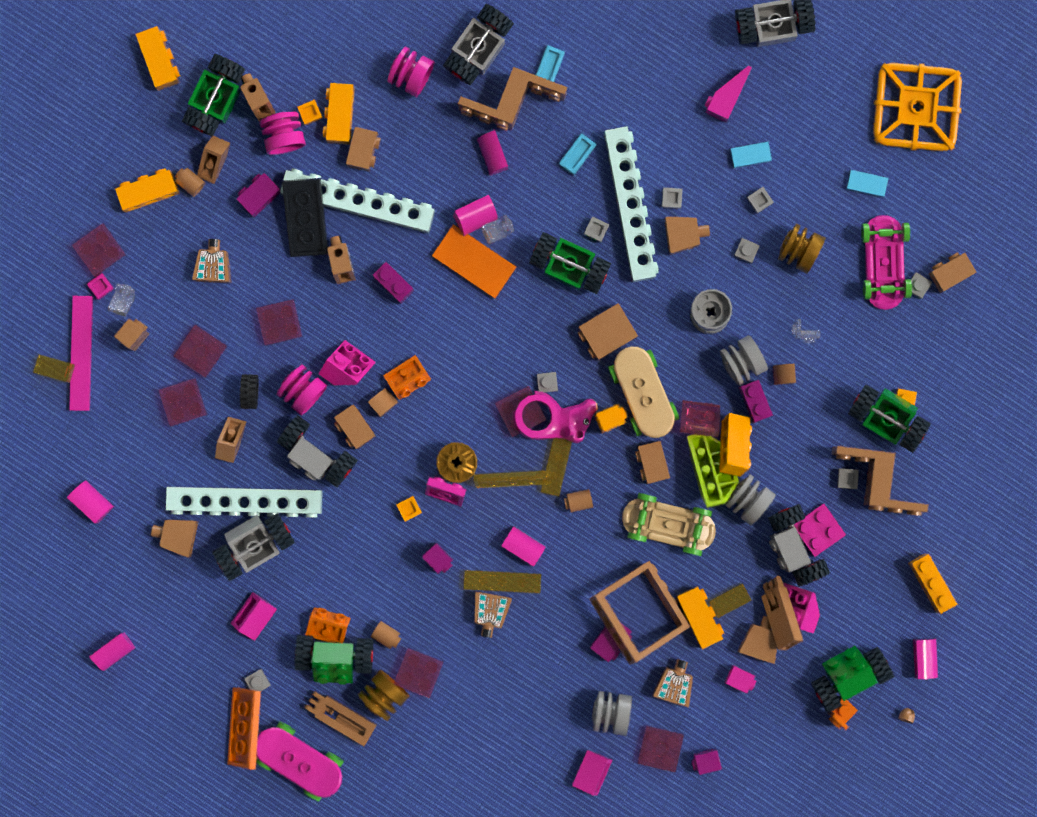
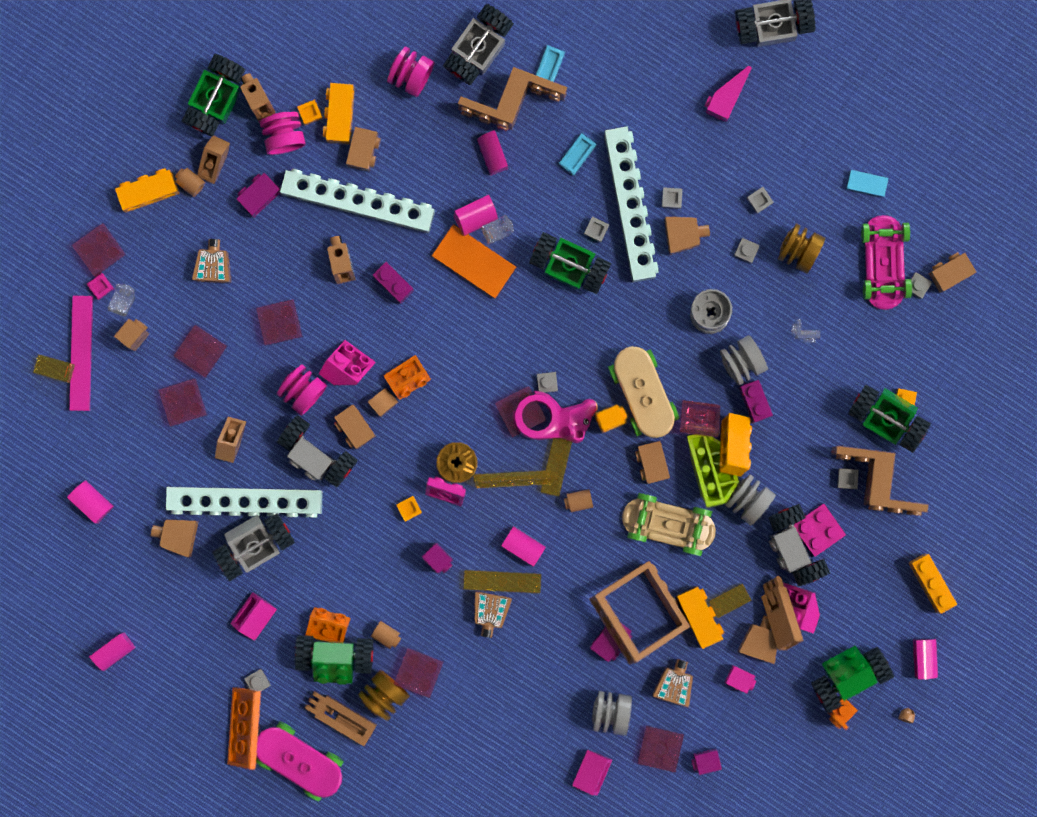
light orange brick [136,26,180,91] -> none
black tyre [240,374,259,409] -> none
black tile [282,178,328,257] -> none
medium nougat brick [578,303,638,361] -> none
medium azure tile [730,142,772,168] -> none
medium nougat brick [773,363,796,385] -> none
light orange plate [873,63,962,151] -> none

